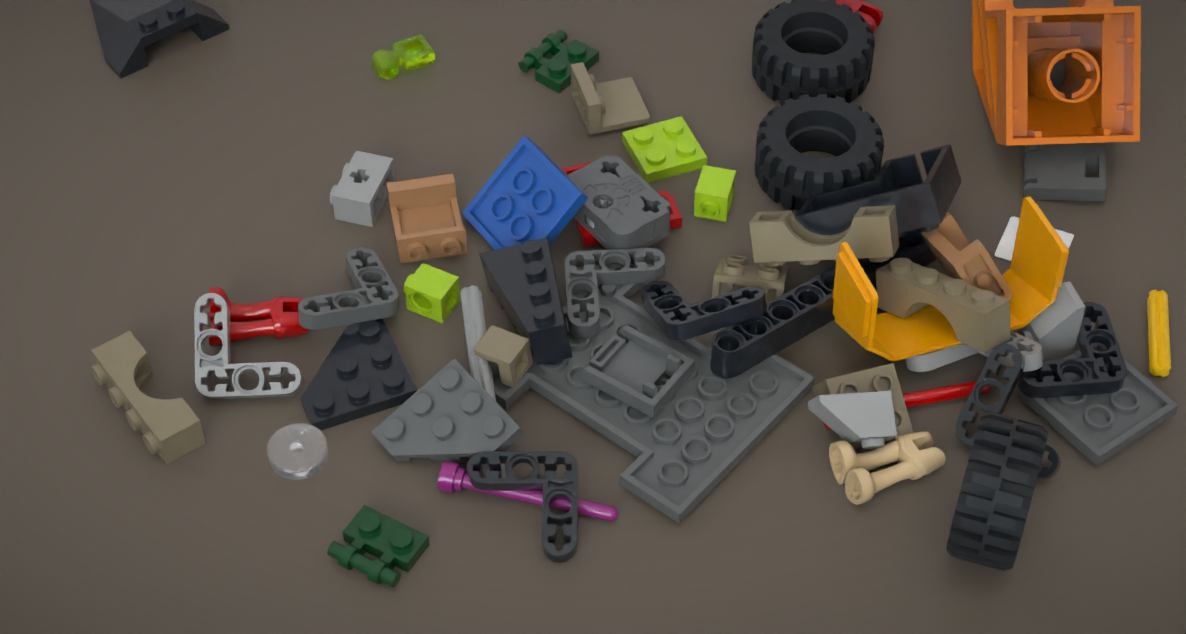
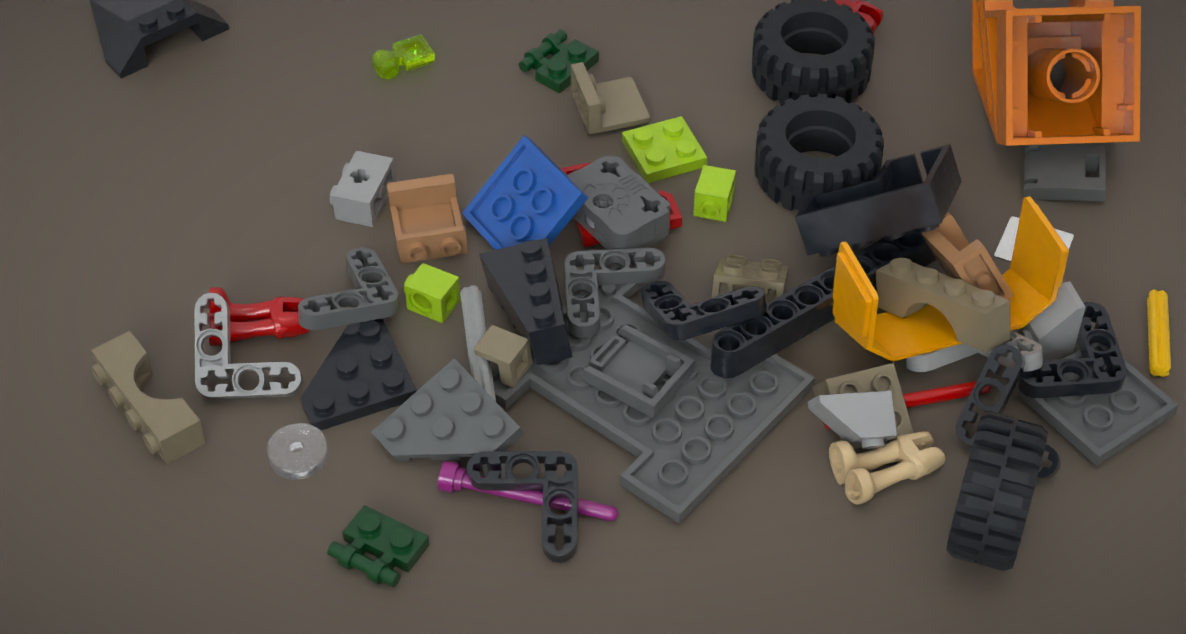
dark tan arch [749,205,900,267] -> none

